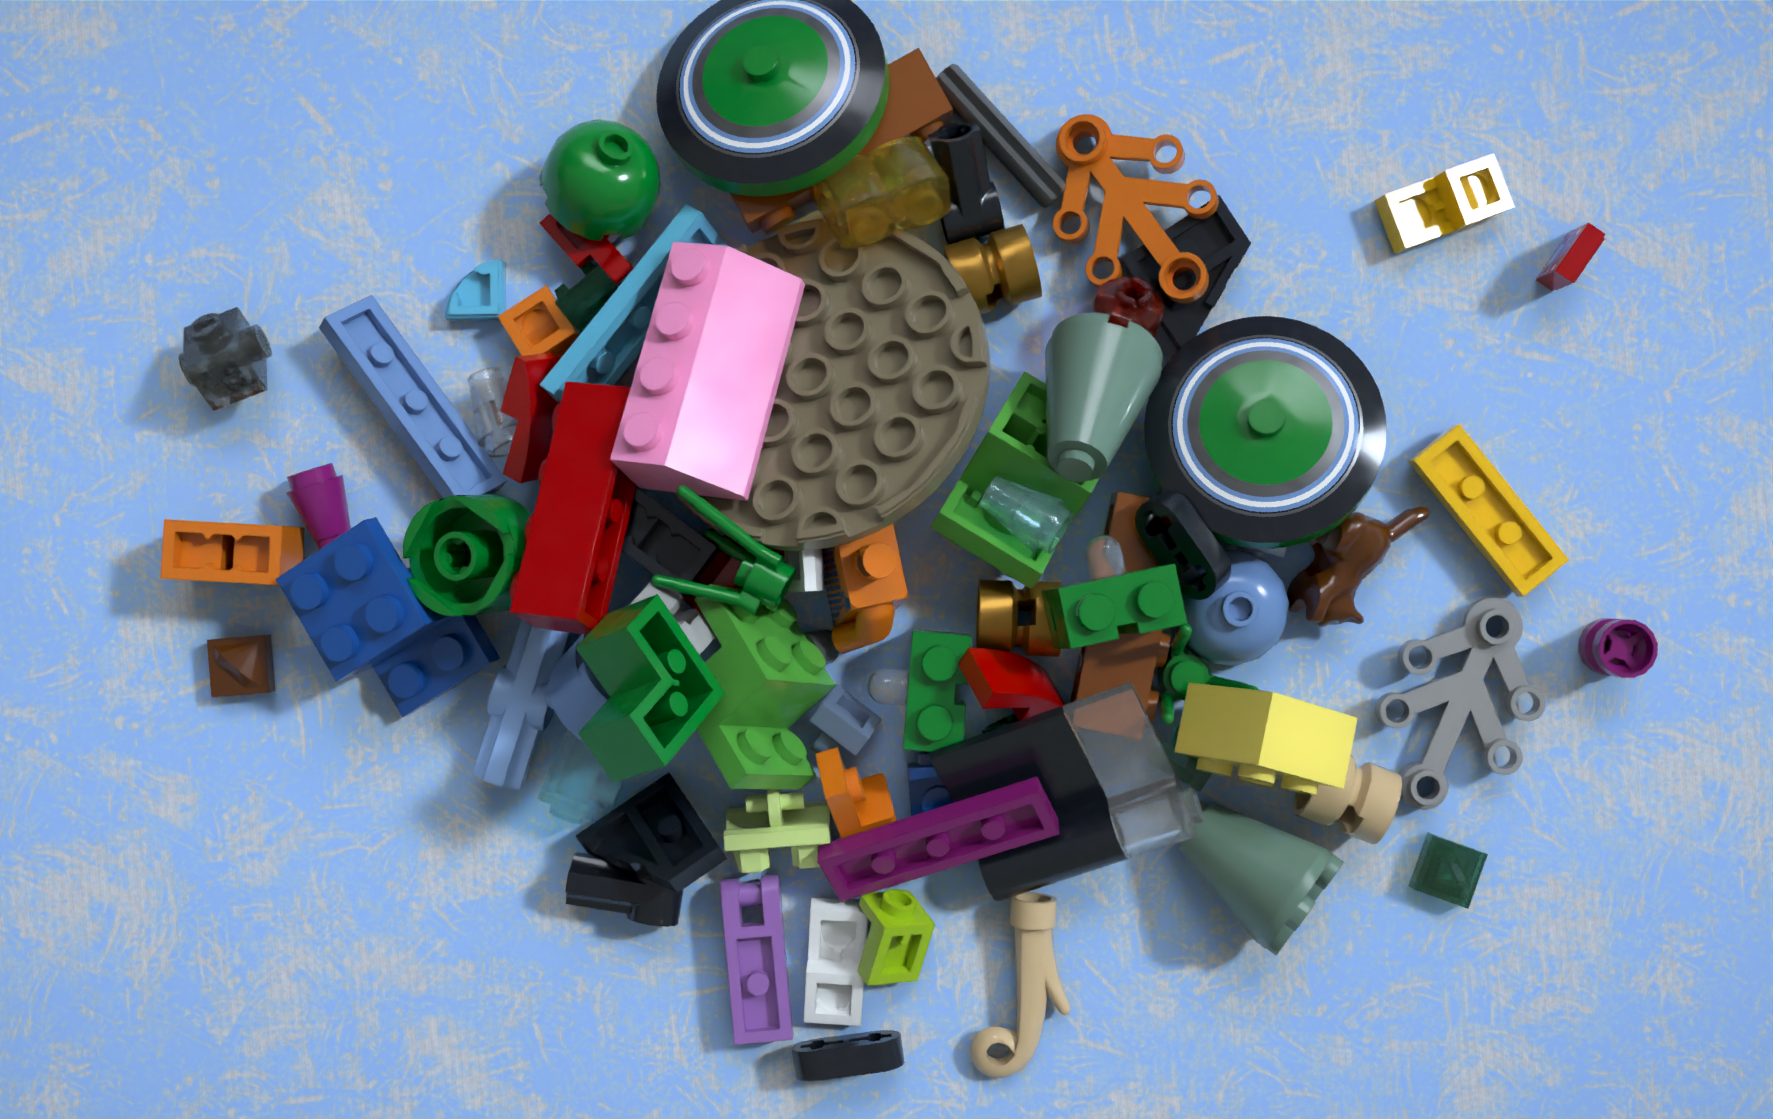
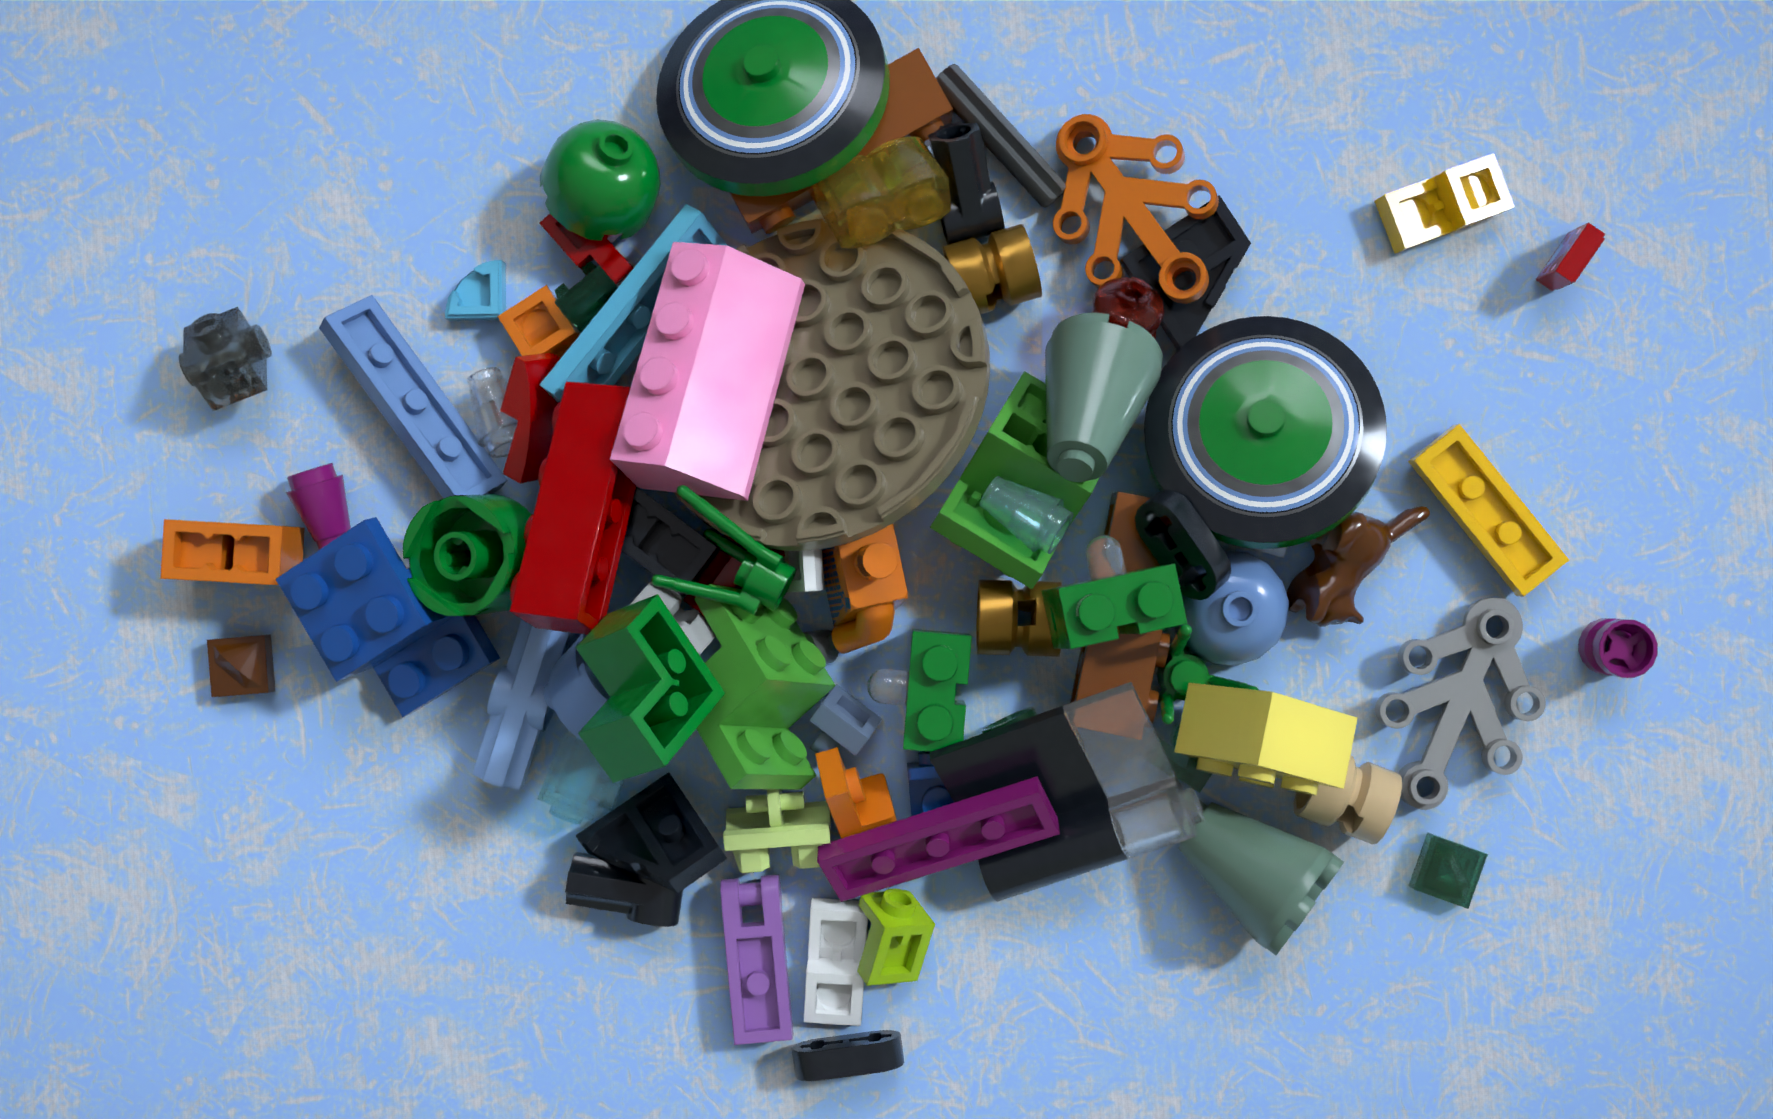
red slope [958,648,1071,721] -> none
tan plant [970,892,1071,1078] -> none

